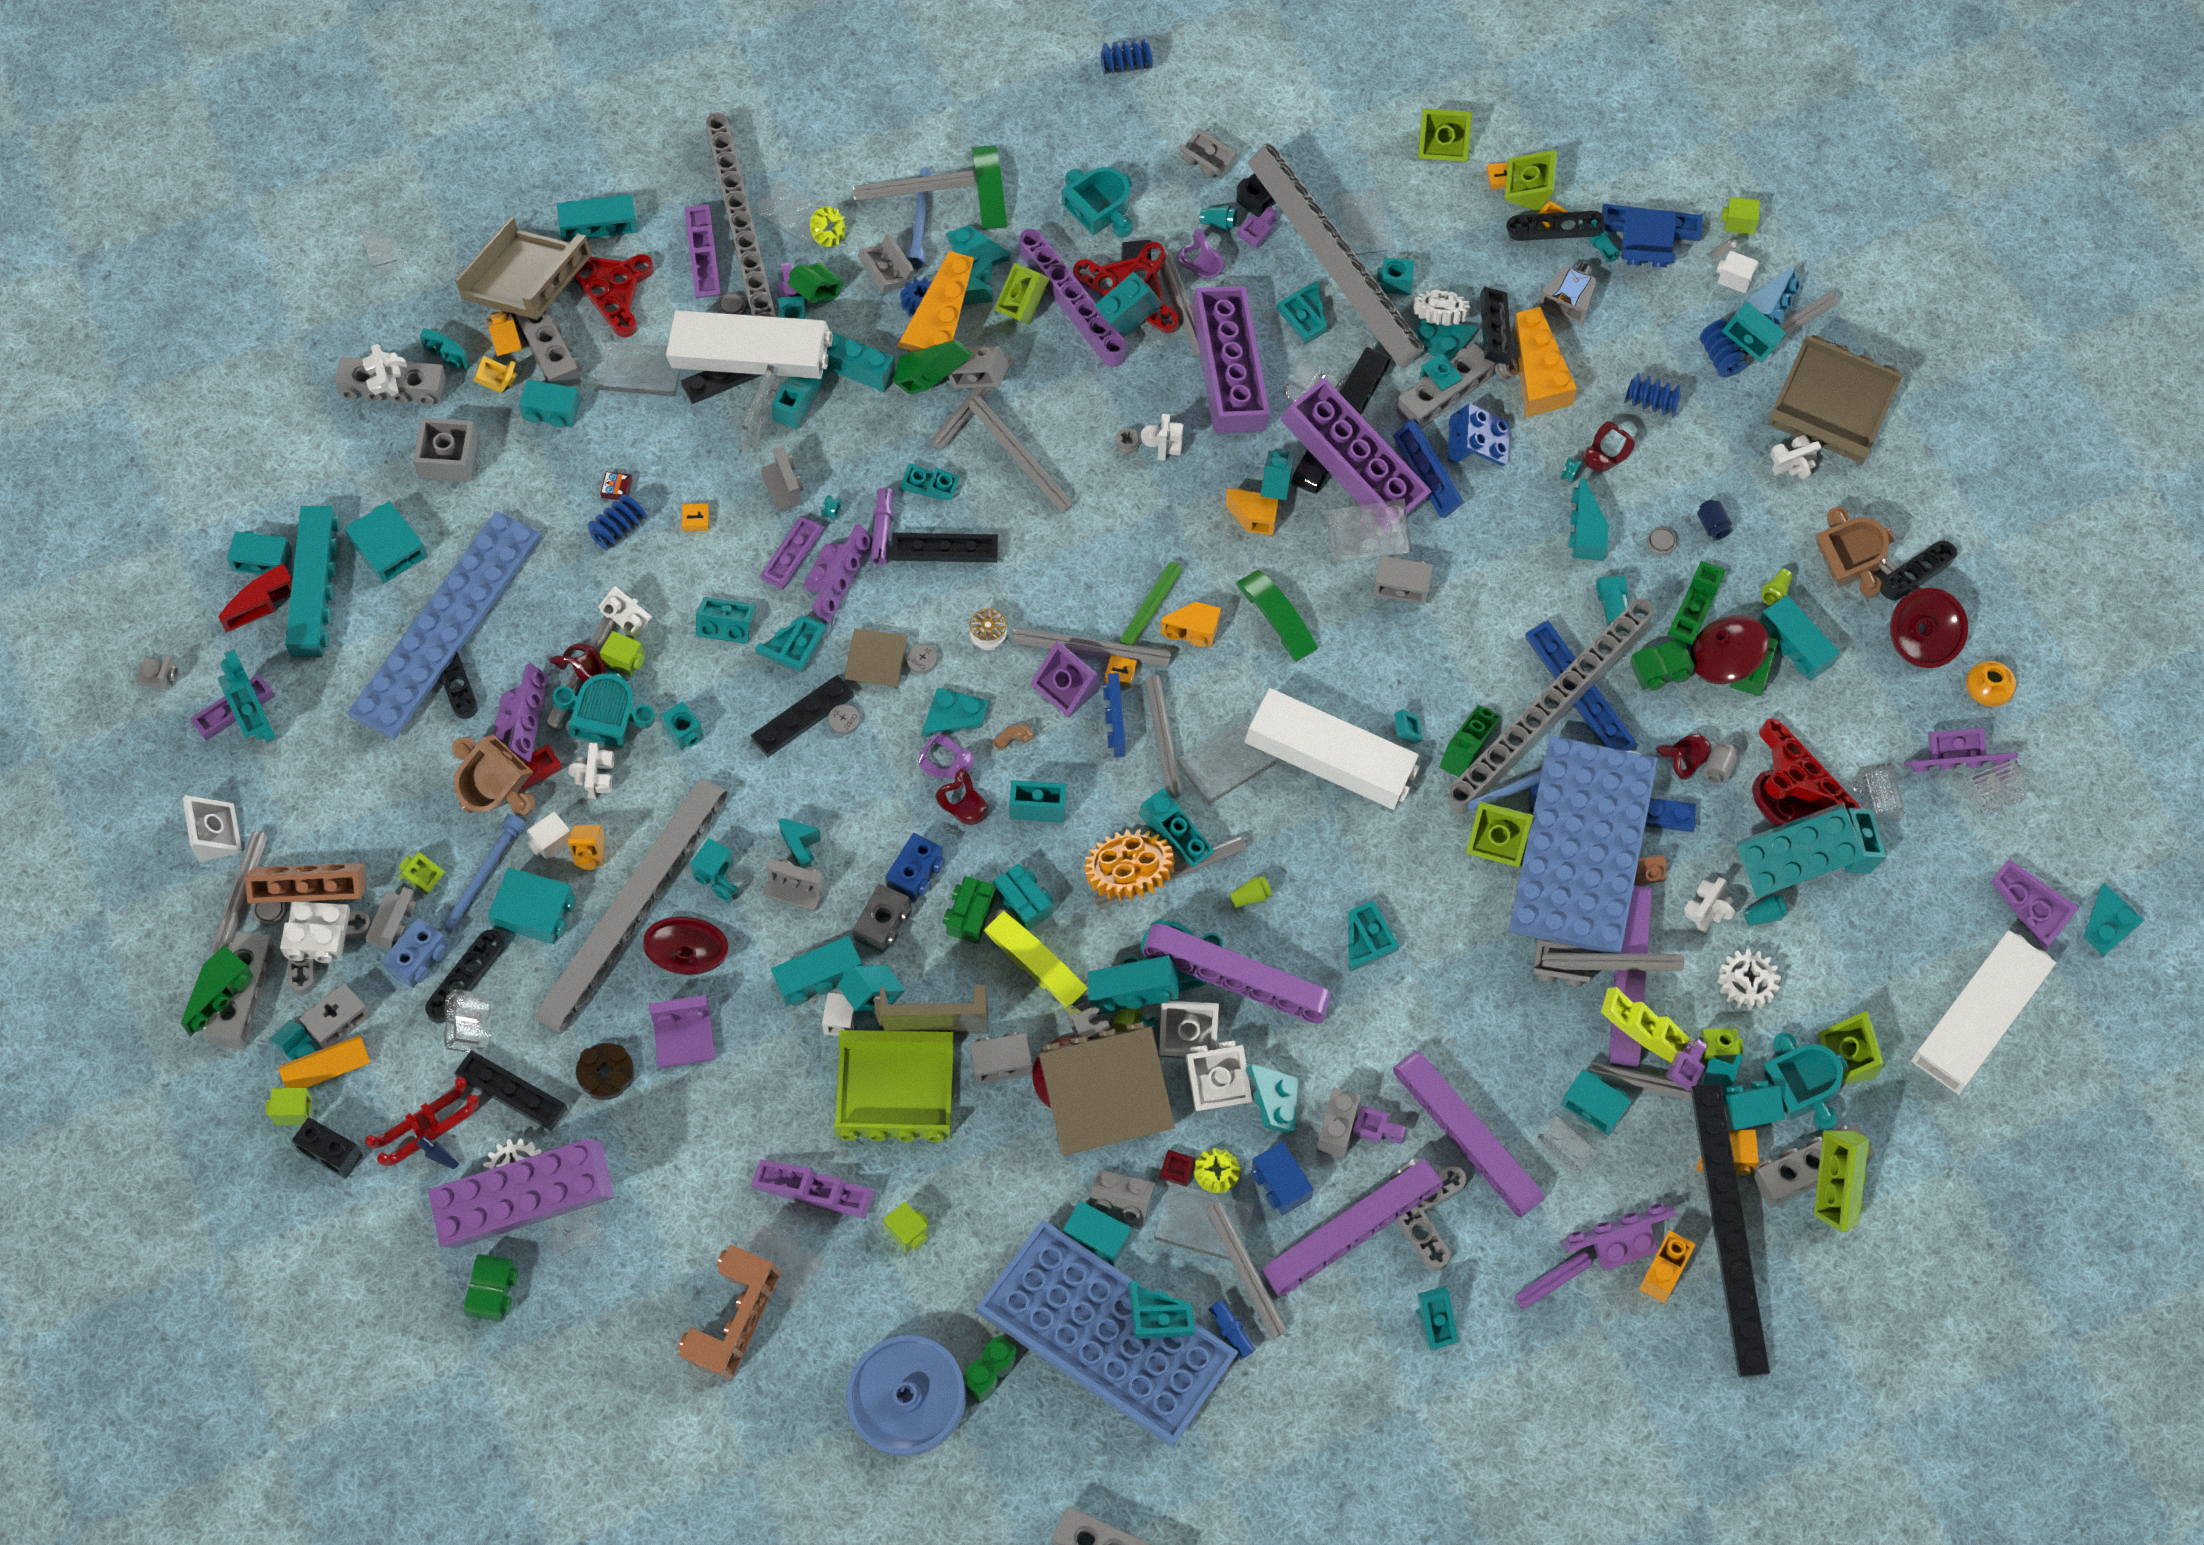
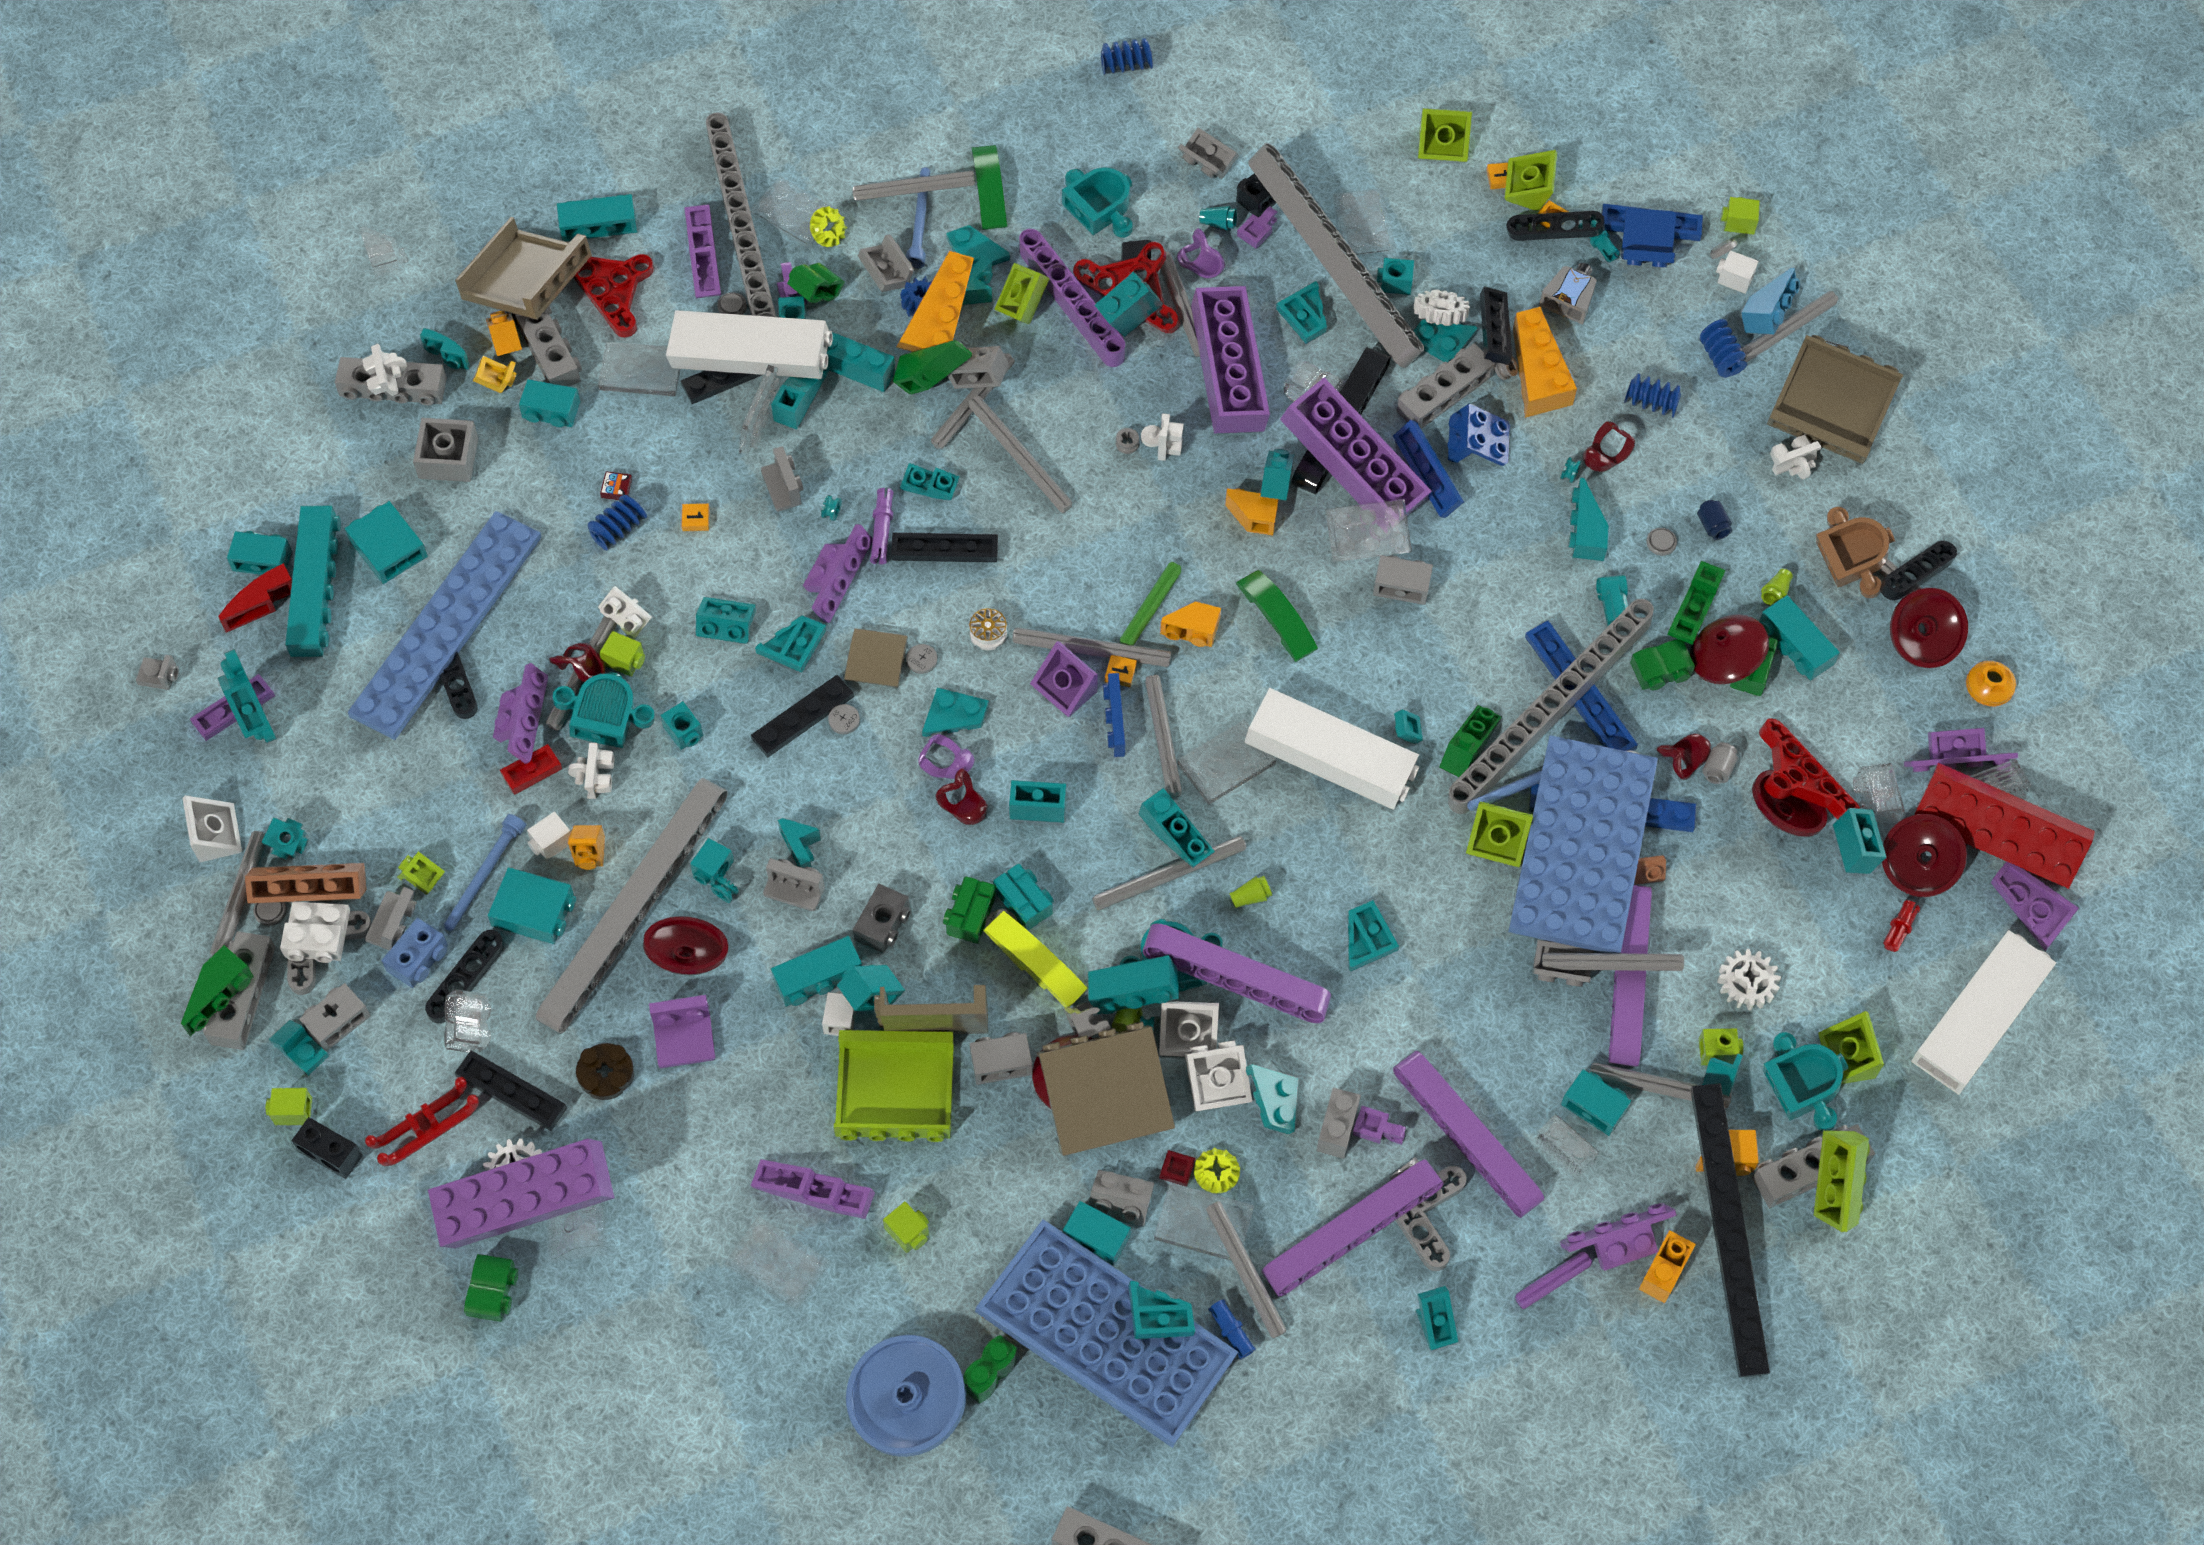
light orange tile [277,1035,371,1088] -> none
dark blue bar [416,1135,459,1169] -> none
medium nougat piece [452,735,535,816] -> none
nougat plate [678,1244,782,1381] -> none
medium lavender tile [760,516,824,590] -> none
blue brick [885,832,945,902] -> none
medium nougat arm [992,724,1034,751] -> none
light orange gear [1084,829,1175,901] -> none
blue brick [1251,1142,1314,1216] -> none
teal bracket [1419,353,1462,391] -> none
neon yellow slope [1601,987,1694,1063] -> none
medium lavender plate [1666,1039,1707,1091] -> none
white hips [1684,877,1735,933] -> none
teal brick [1721,301,1786,363] -> none
teal brick [1722,1080,1785,1130] -> none
teal brick [1736,802,1864,898] -> none
teal cone [1743,894,1787,927] -> none
teal wing [2083,883,2144,956] -> none
none -> teal brick [261,817,309,860]
none -> dark red dish [1882,814,1967,897]
none -> red axle [1883,900,1920,952]
none -> red brick [1914,763,2095,889]

